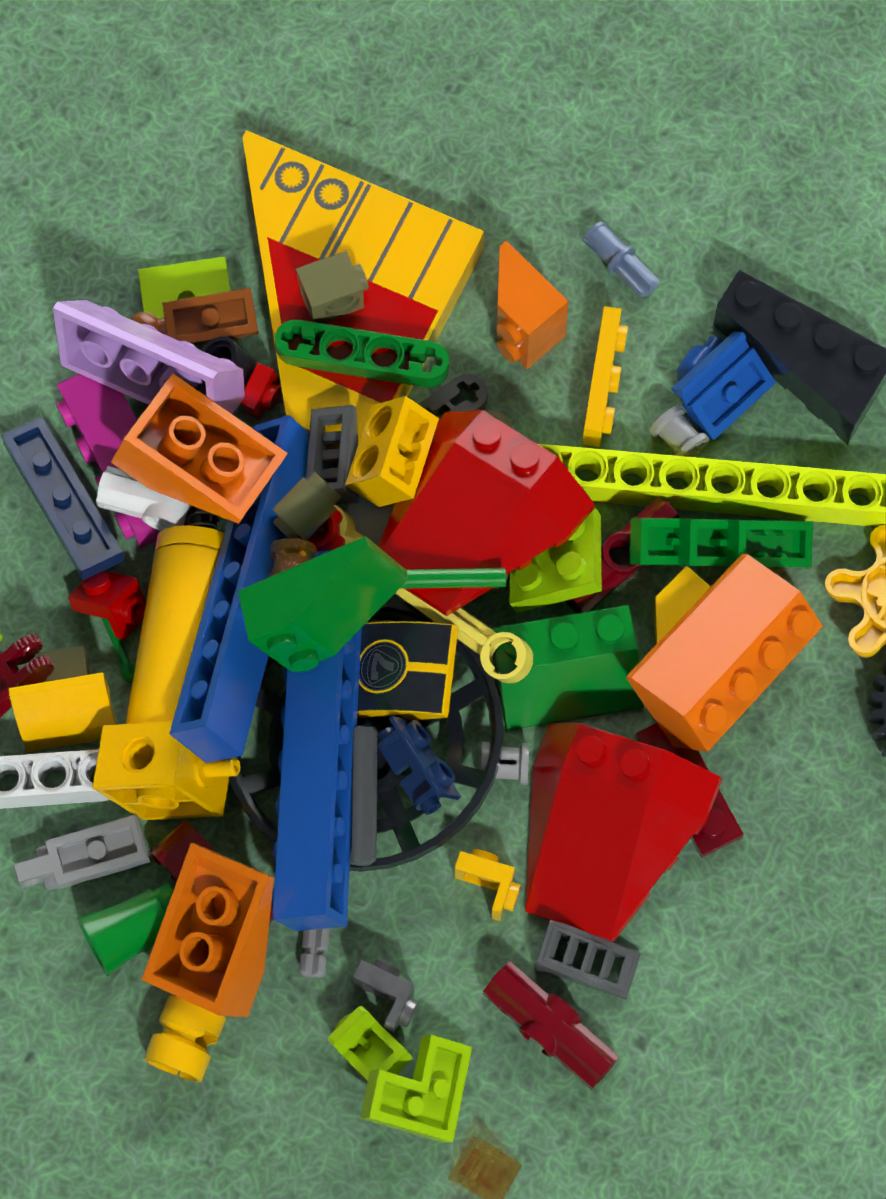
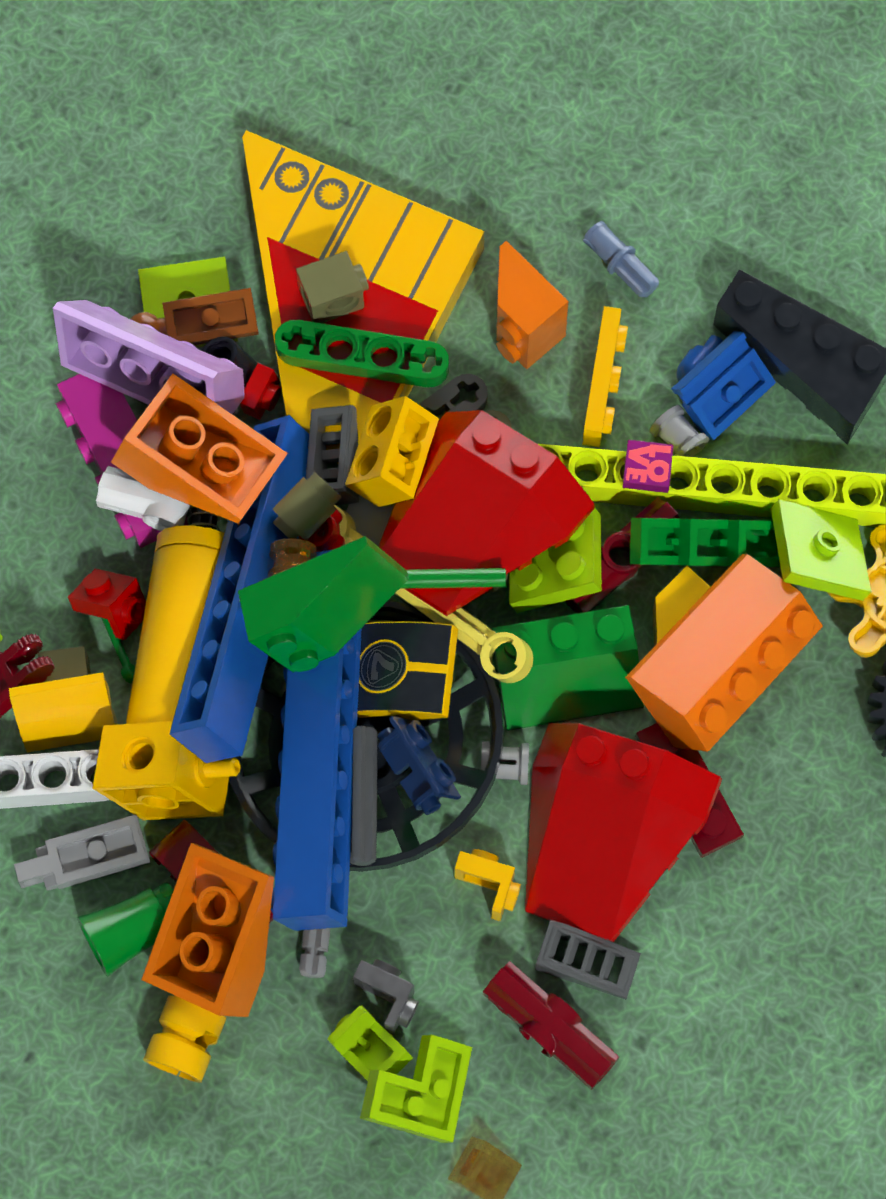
dark blue plate [1,417,124,580] -> none
none -> tile [622,440,674,493]
none -> plate [771,499,871,601]

